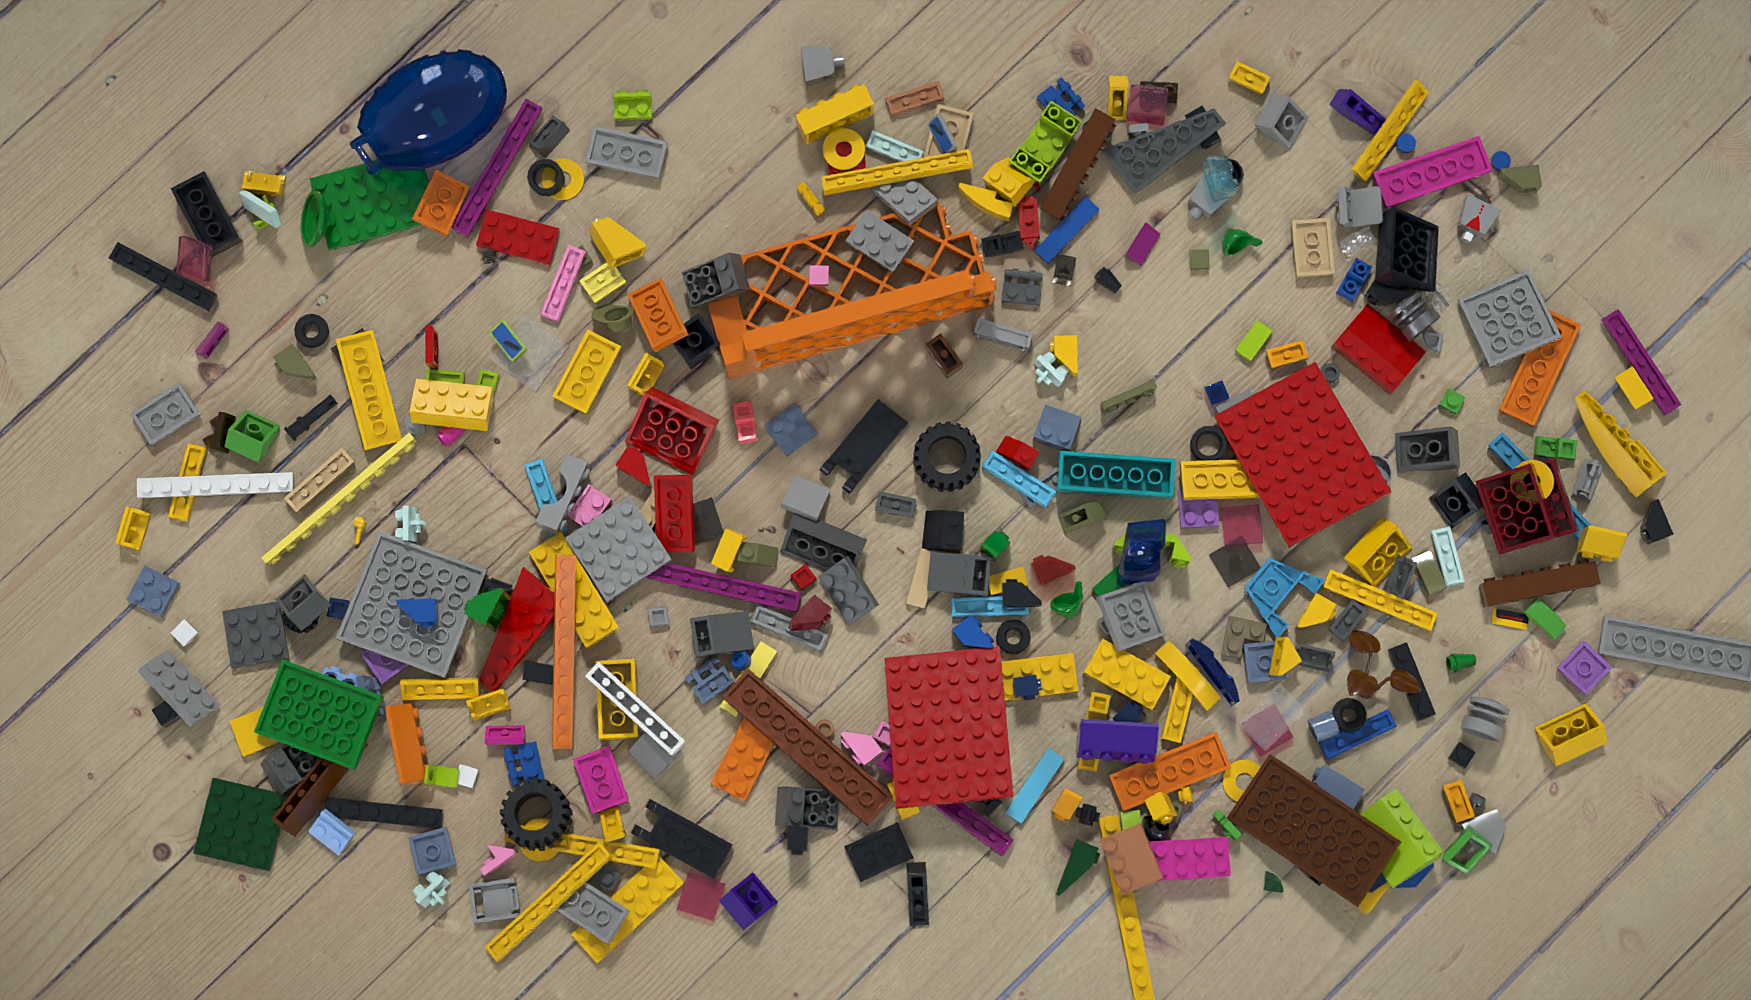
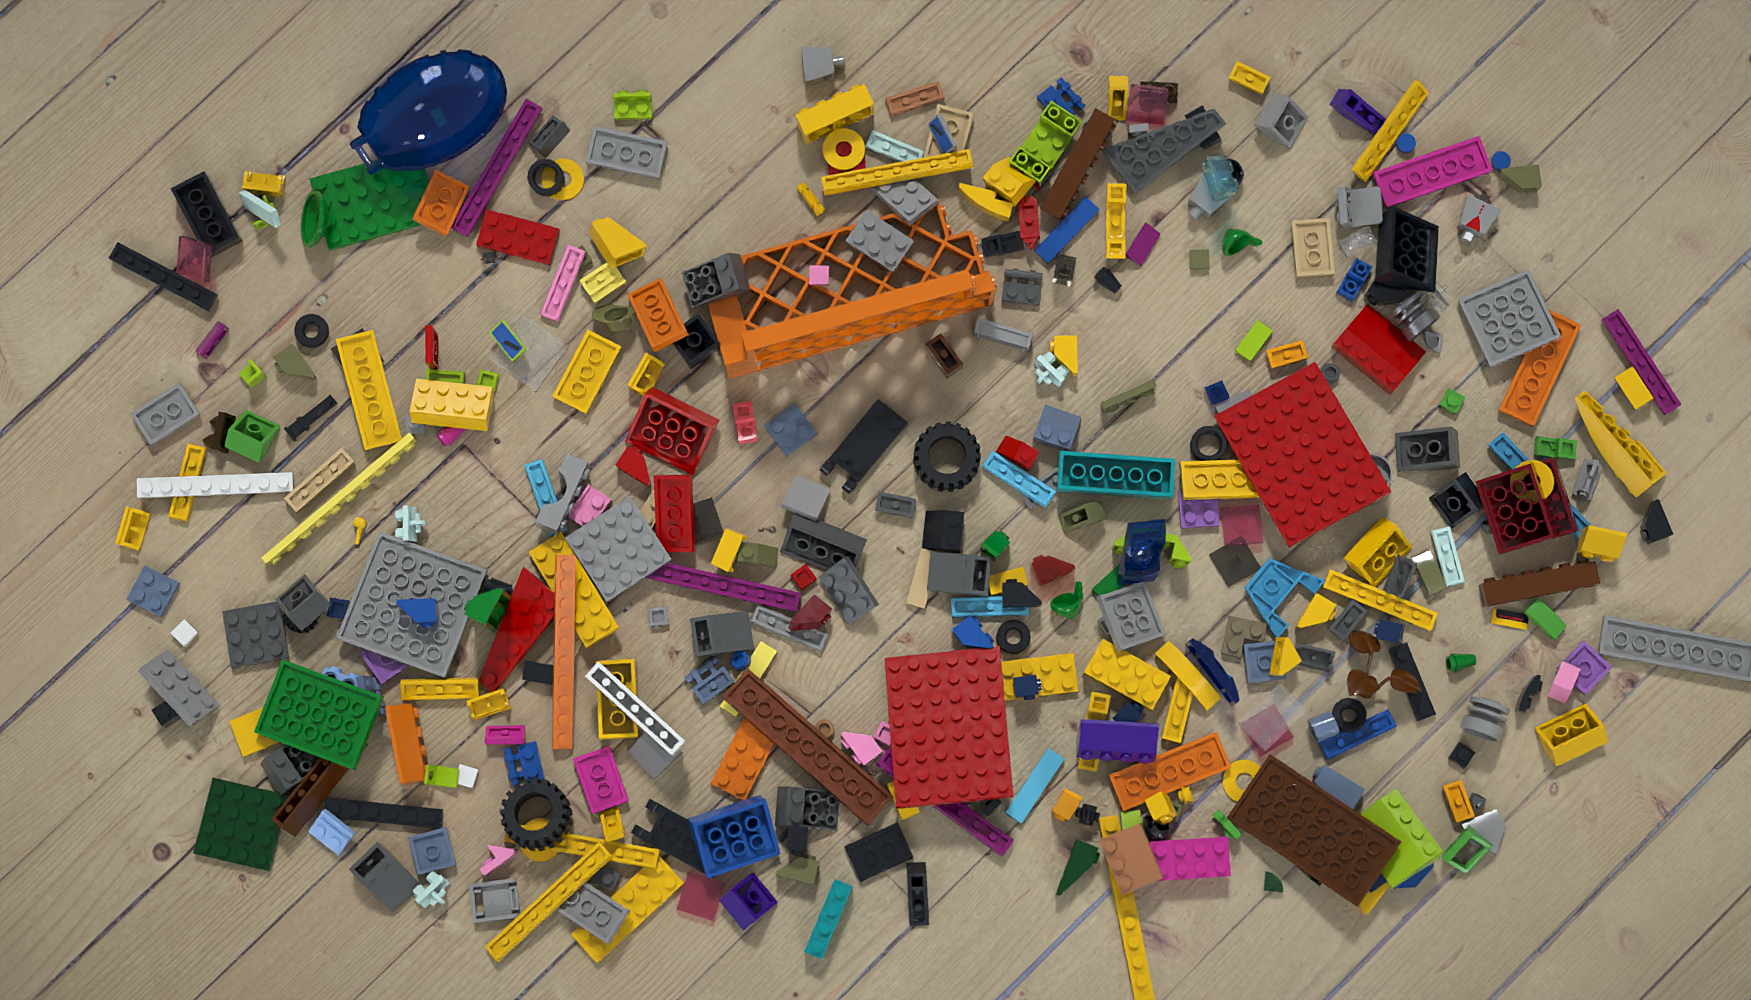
none -> lime panel [239,358,267,388]
none -> dark grey slope [349,842,420,912]
none -> blue slope [687,795,780,878]
none -> olive slope [776,854,819,885]
none -> teal brick [804,879,853,959]
none -> yellow slope [1106,183,1126,259]
none -> dark blue brick [1374,619,1405,645]
none -> black slope [1515,675,1543,713]
none -> bright pink slope [1548,661,1581,704]

